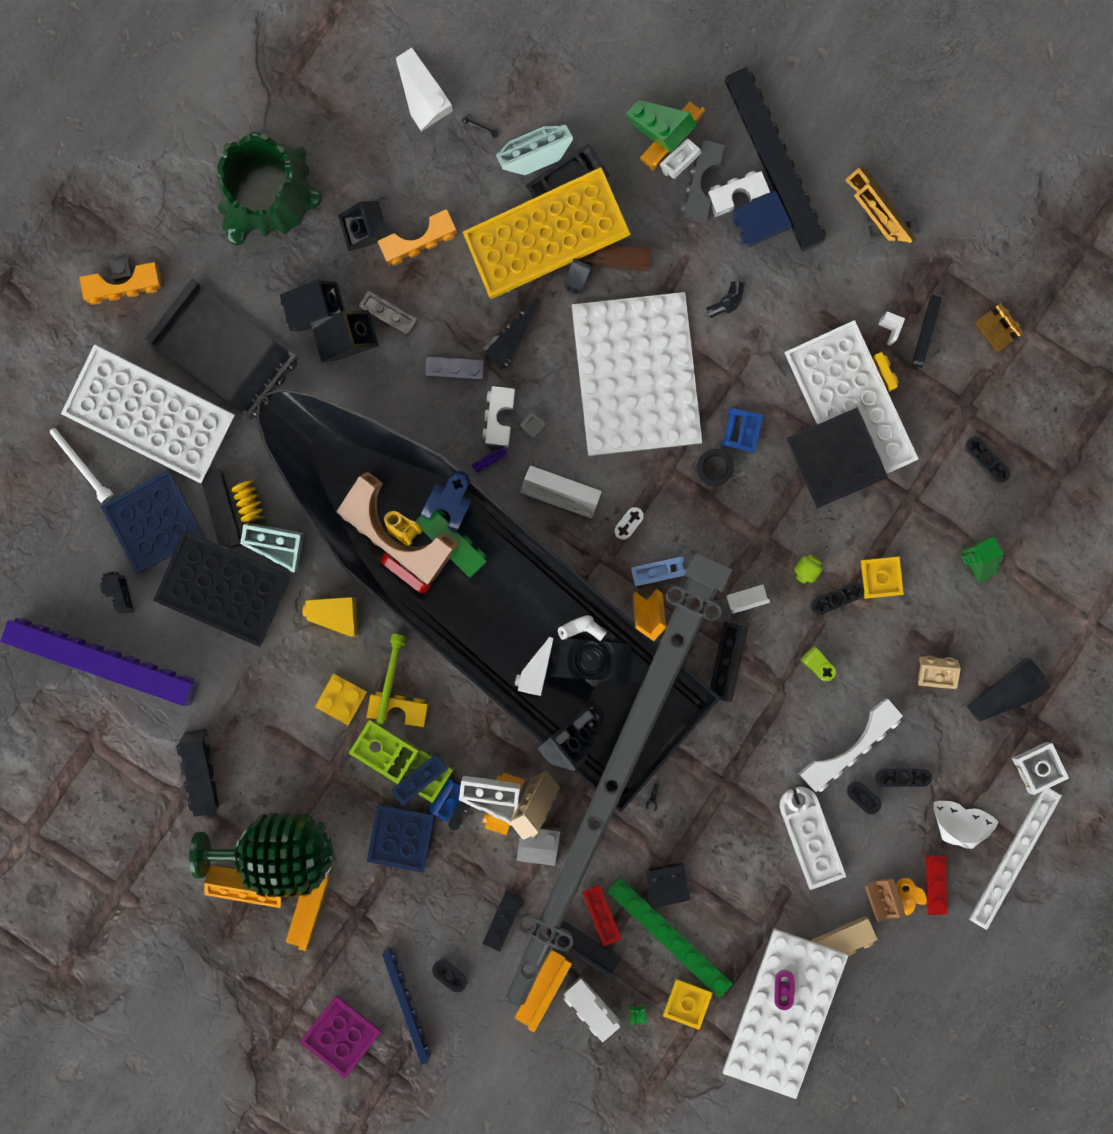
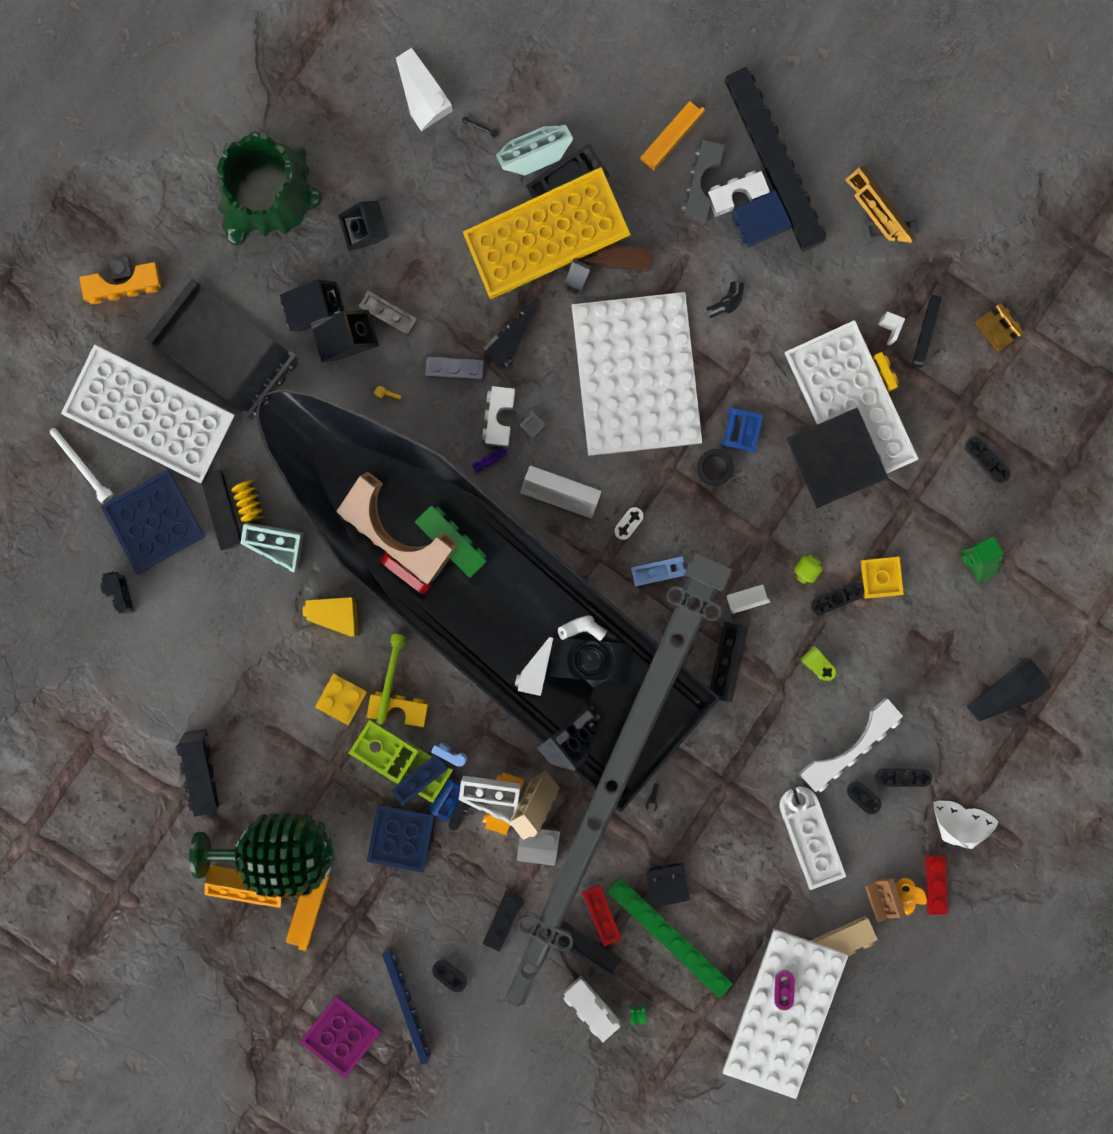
dark purple piece [0,618,199,706] -> none
black plate [153,530,291,647] -> none
light orange arch [377,209,457,266] -> none
yellow piece [384,511,422,546] -> none
dark blue piece [421,470,472,532] -> none
light orange panel [515,950,572,1032] -> none
green wedge [626,100,697,153] -> none
light orange panel [633,589,666,641] -> none
white panel [660,138,701,179] -> none
yellow plate [663,979,713,1030] -> none
tan bracket [917,655,961,689] -> none
white tile [969,788,1062,930] -> none
white brick [1012,742,1069,795] -> none
none -> yellow hand [374,386,401,400]
none -> light blue plate [431,742,467,767]

